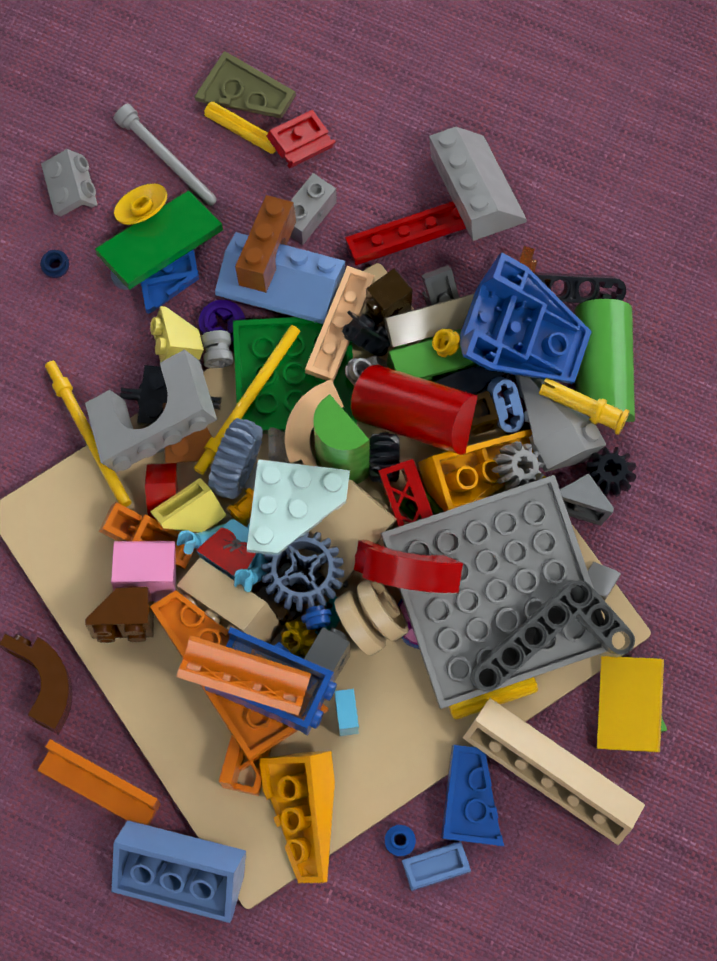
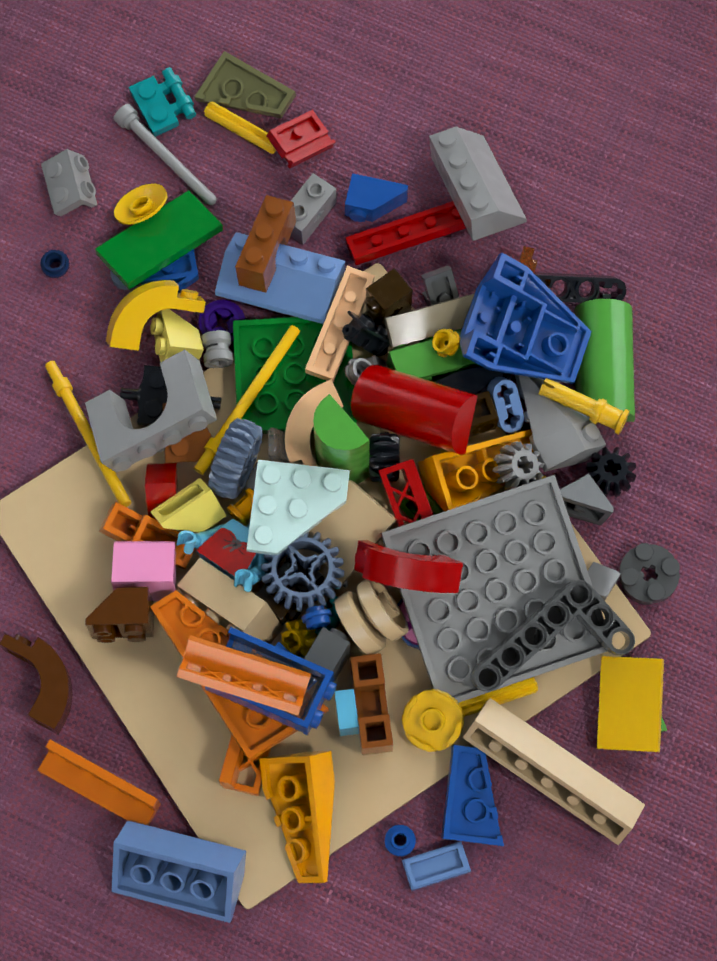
none -> yellow arch [106,280,206,351]
none -> teal plate [129,67,196,137]
none -> blue slope [345,173,408,222]
none -> dark orange arch [350,653,393,755]
none -> yellow tile [402,689,464,752]
none -> dark grey plate [618,543,680,605]

